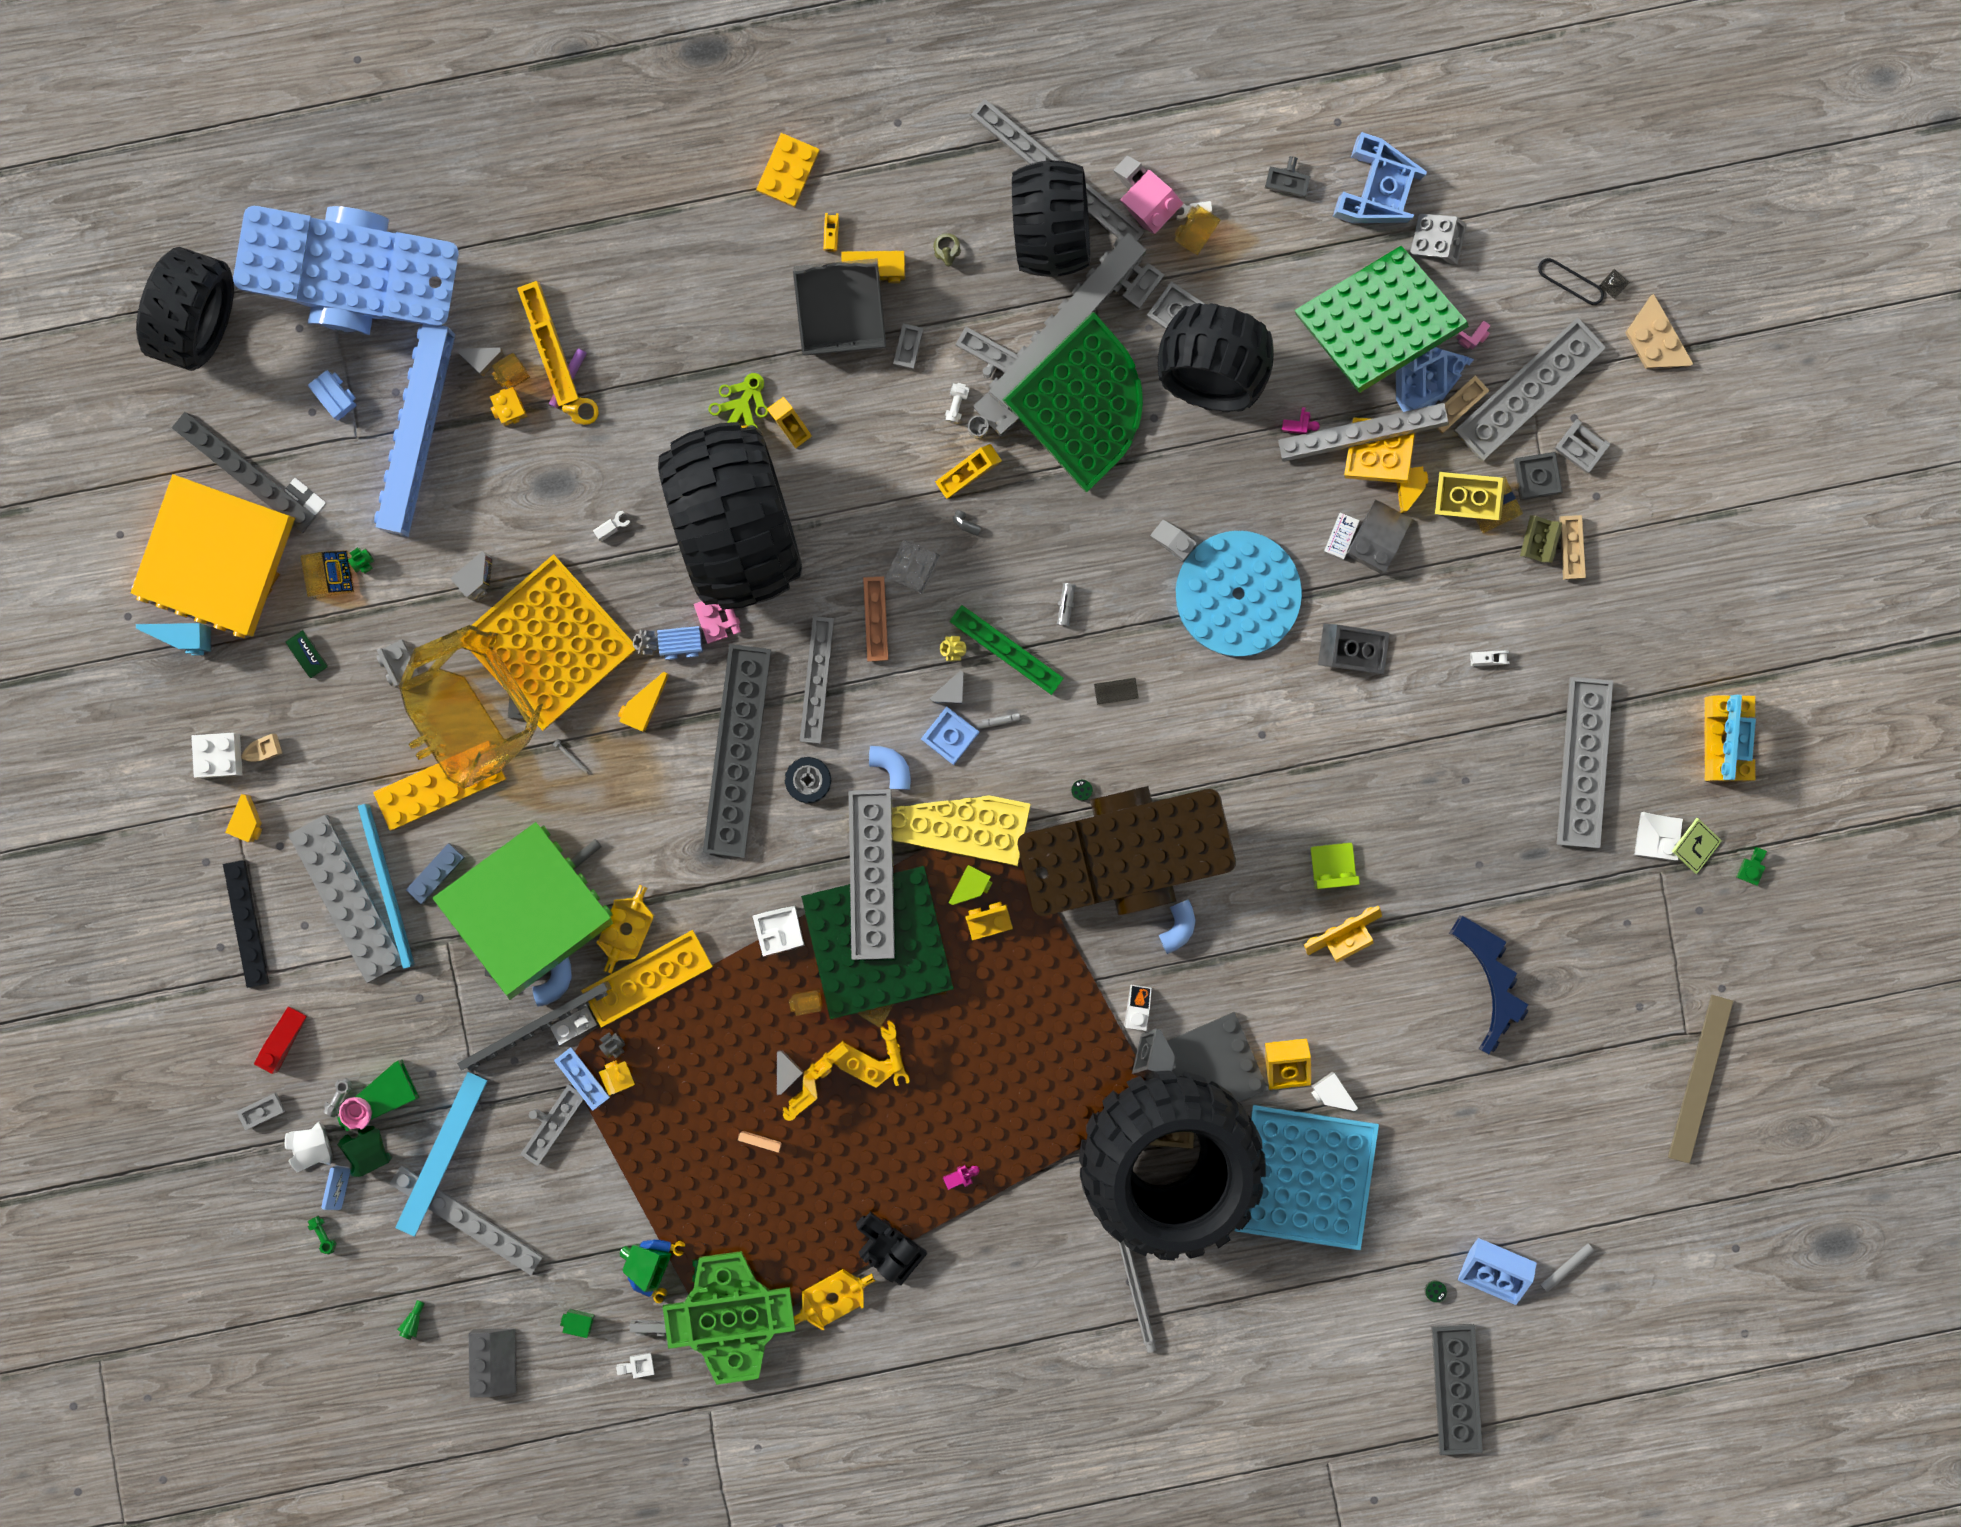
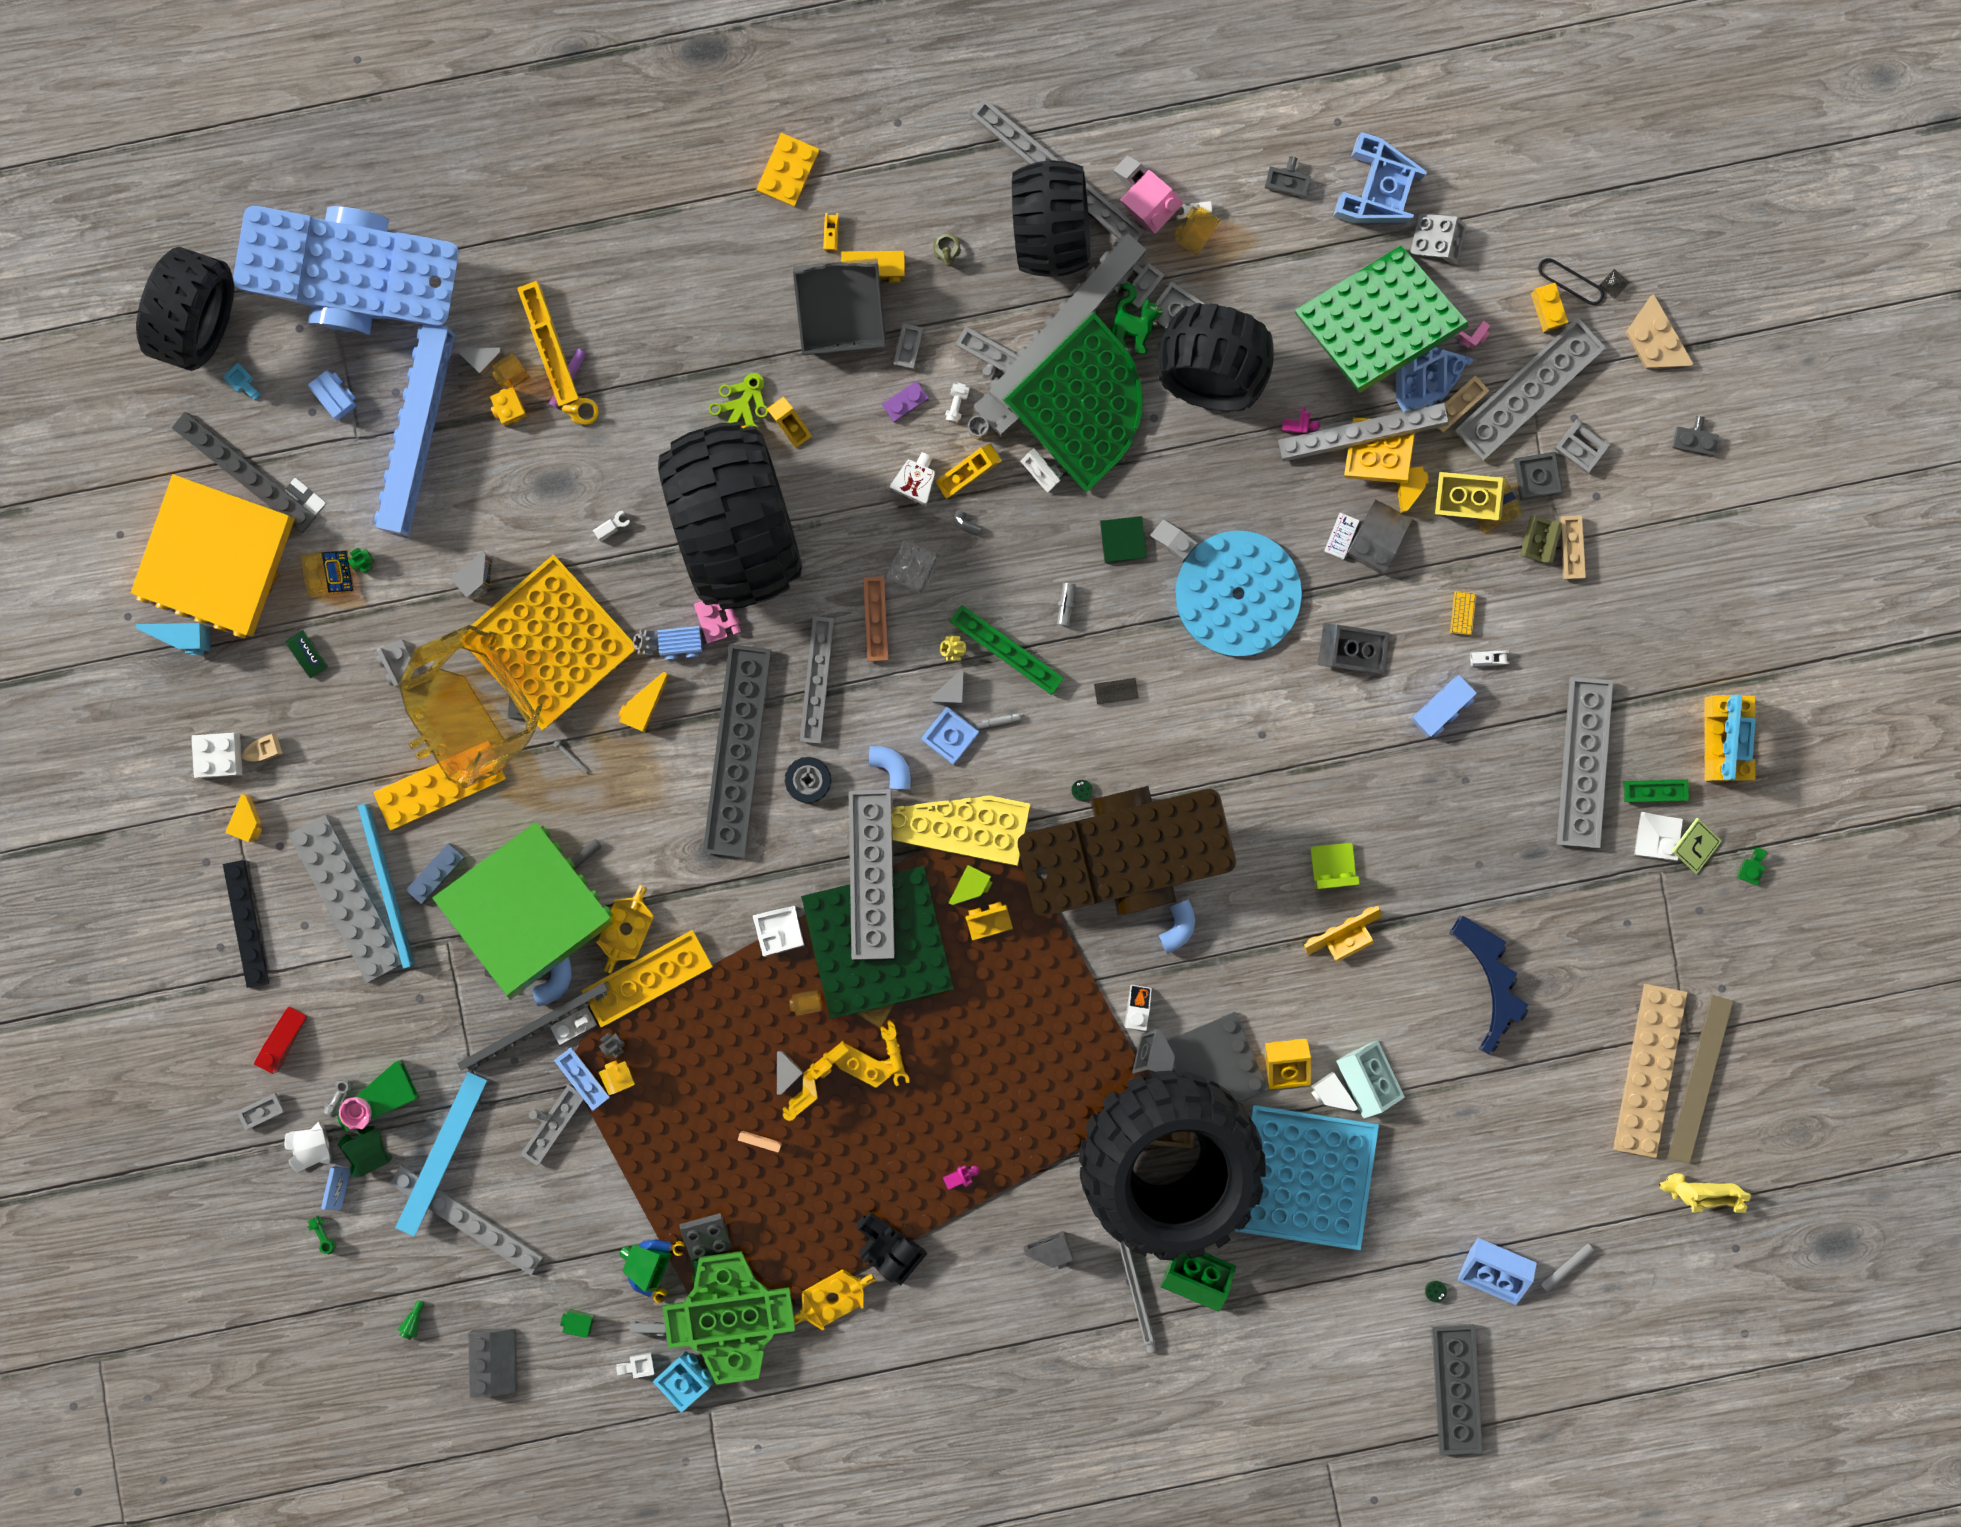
none -> medium azure plate [223,363,261,401]
none -> medium azure plate [653,1351,715,1413]
none -> dark grey plate [679,1213,732,1260]
none -> medium lavender plate [882,381,928,422]
none -> white torso [890,452,935,506]
none -> white hinge [1020,448,1063,493]
none -> flat silver slope [1024,1231,1073,1269]
none -> dark green tile [1100,516,1146,563]
none -> green animal [1110,282,1163,354]
none -> green slope [1161,1253,1236,1312]
none -> light aqua slope [1336,1040,1405,1119]
none -> light blue brick [1411,675,1477,737]
none -> yellow tile [1450,591,1476,636]
none -> yellow brick [1531,283,1568,333]
none -> tan plate [1613,984,1687,1158]
none -> green plate [1623,779,1689,802]
none -> light yellow animal [1659,1173,1751,1213]
none -> dark grey plate [1672,416,1719,456]

